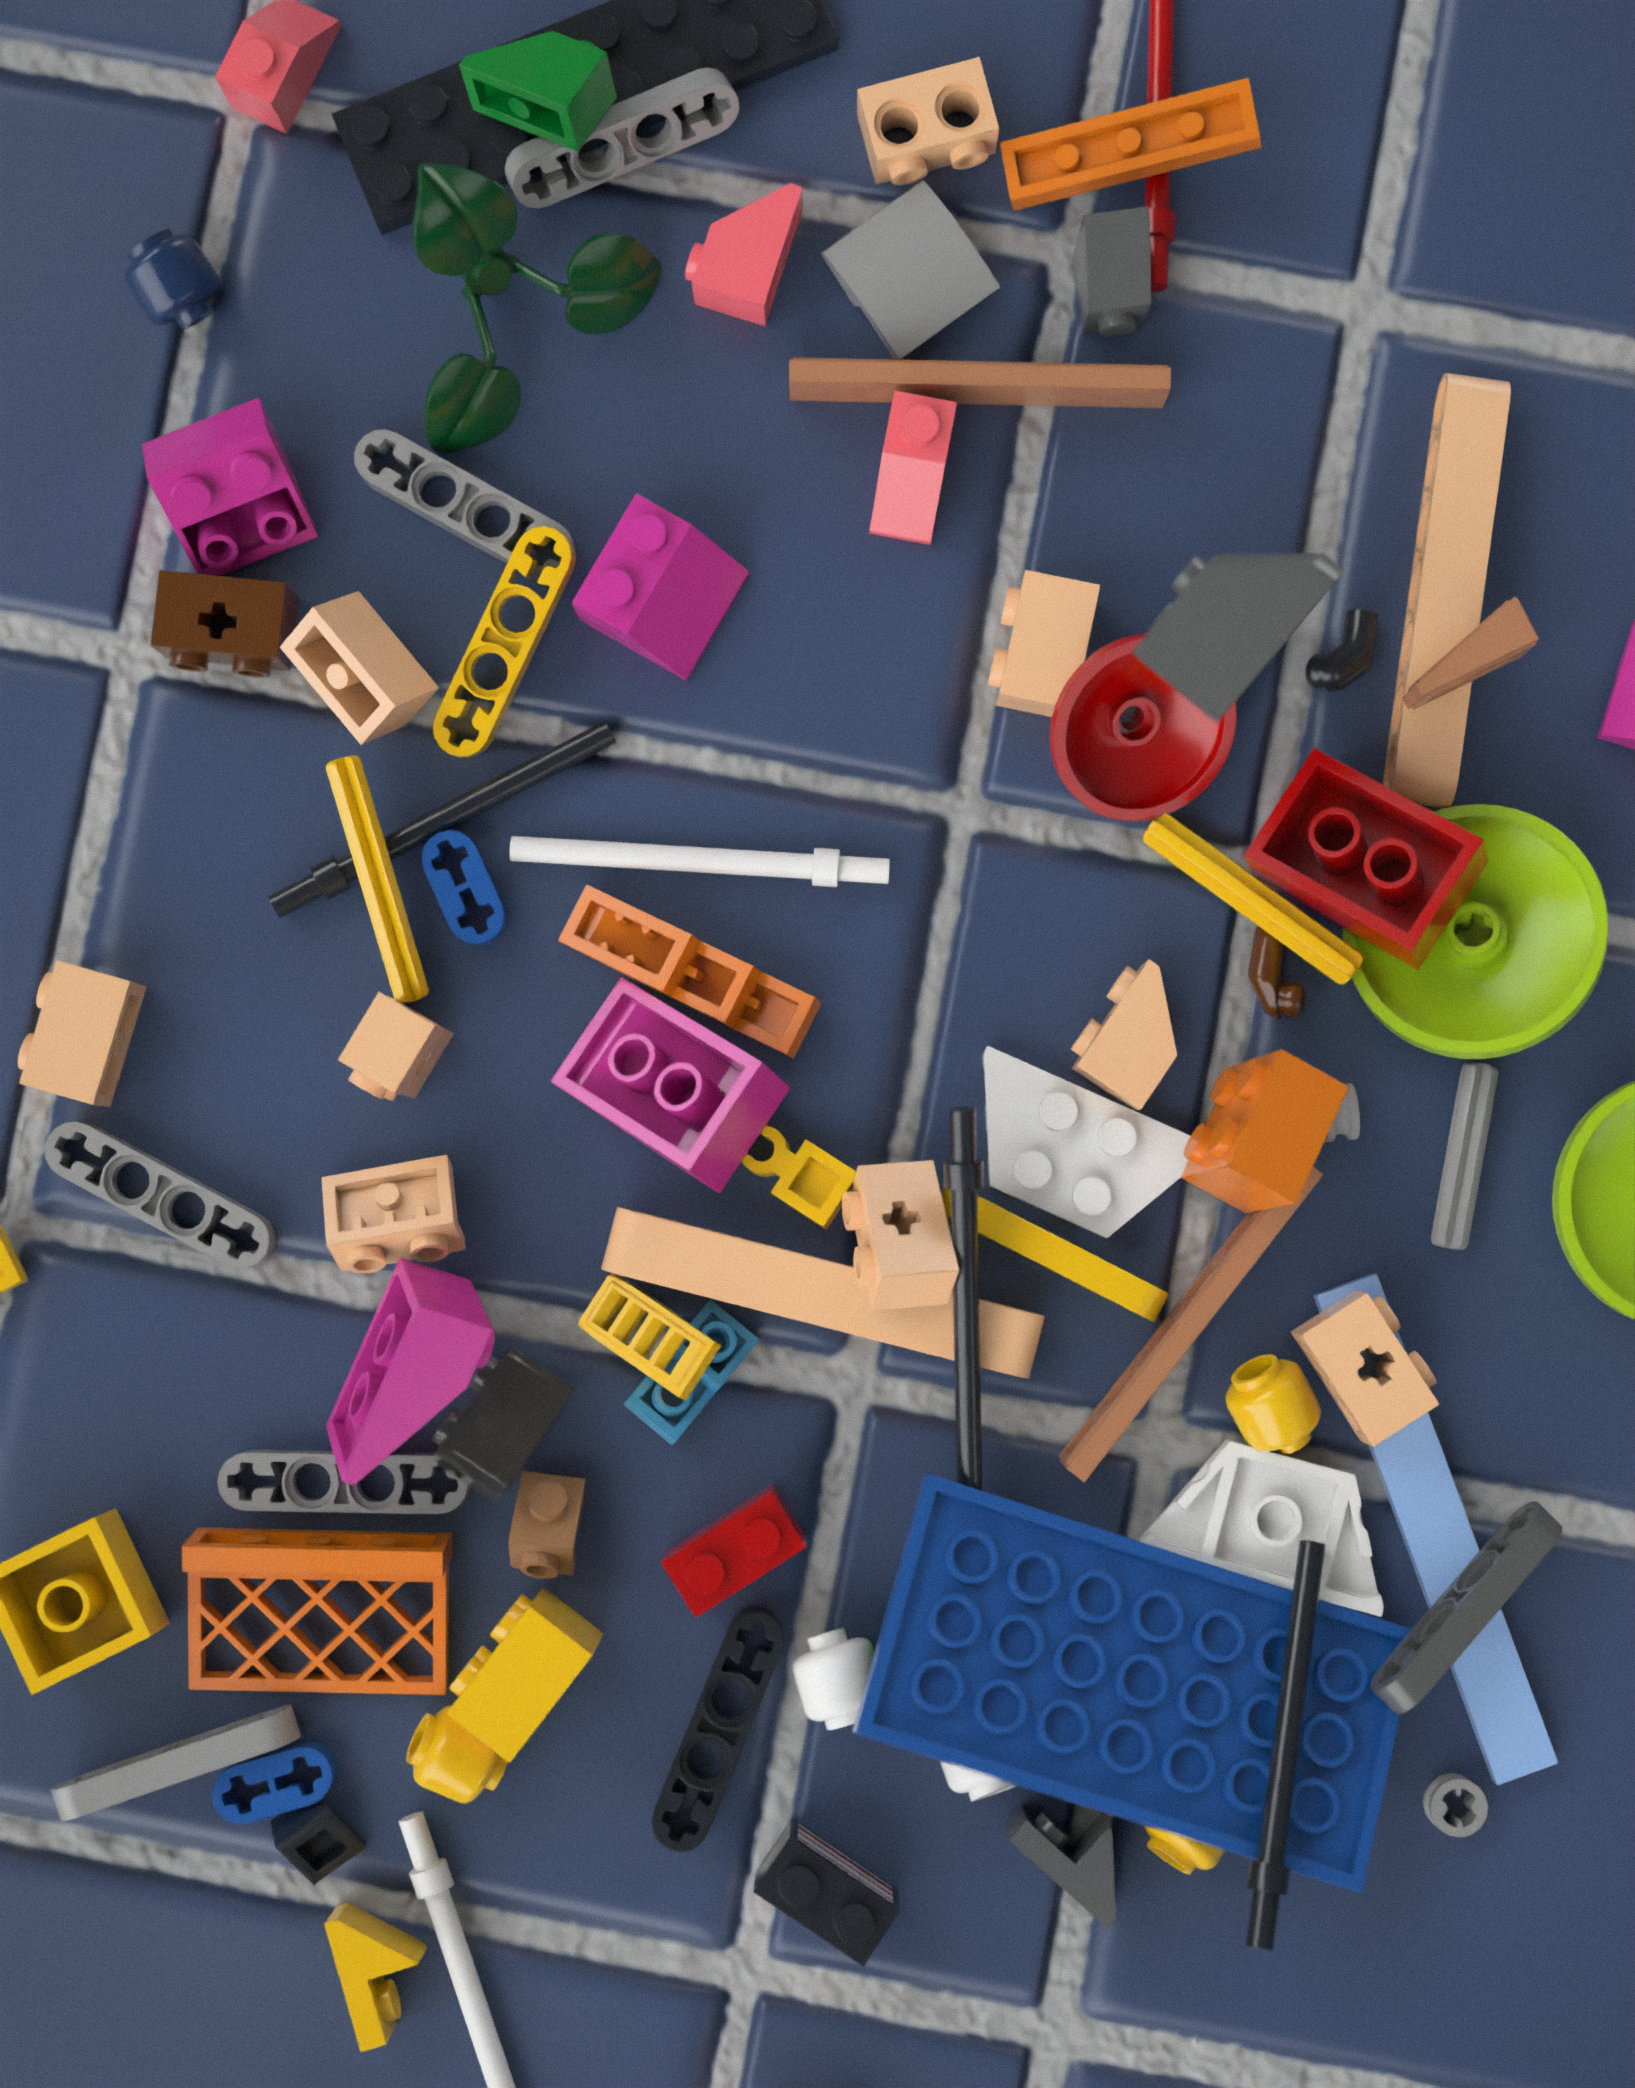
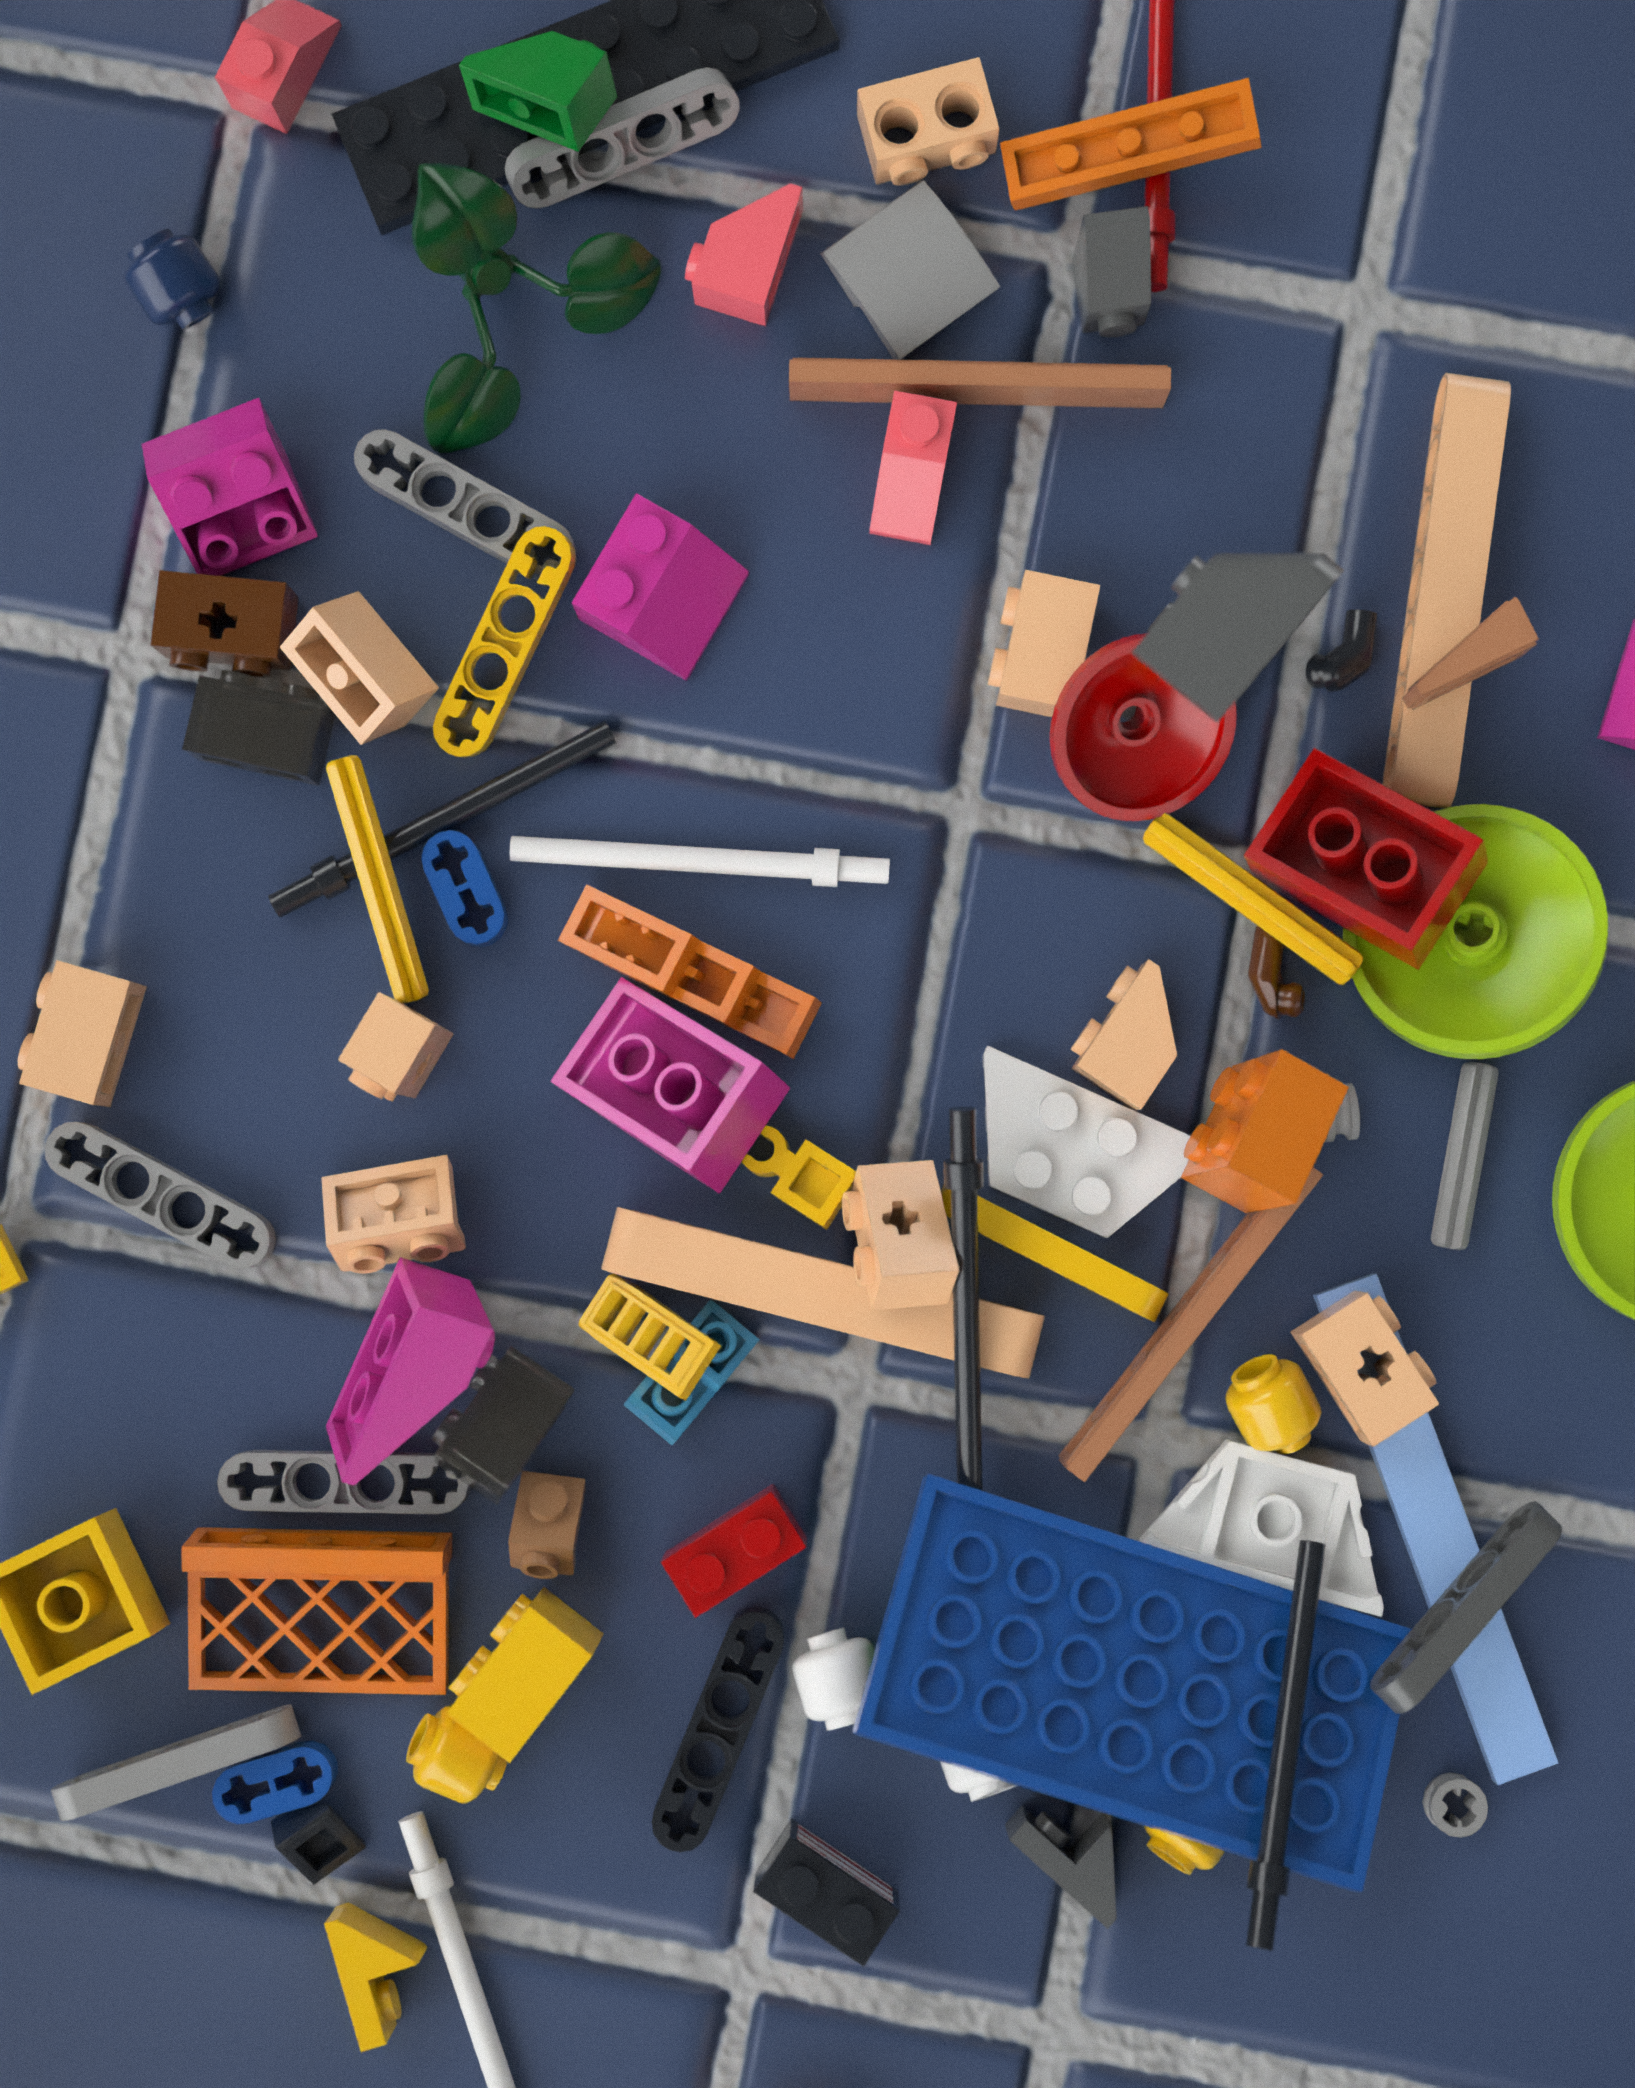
none -> clear smoke brick [182,670,336,786]

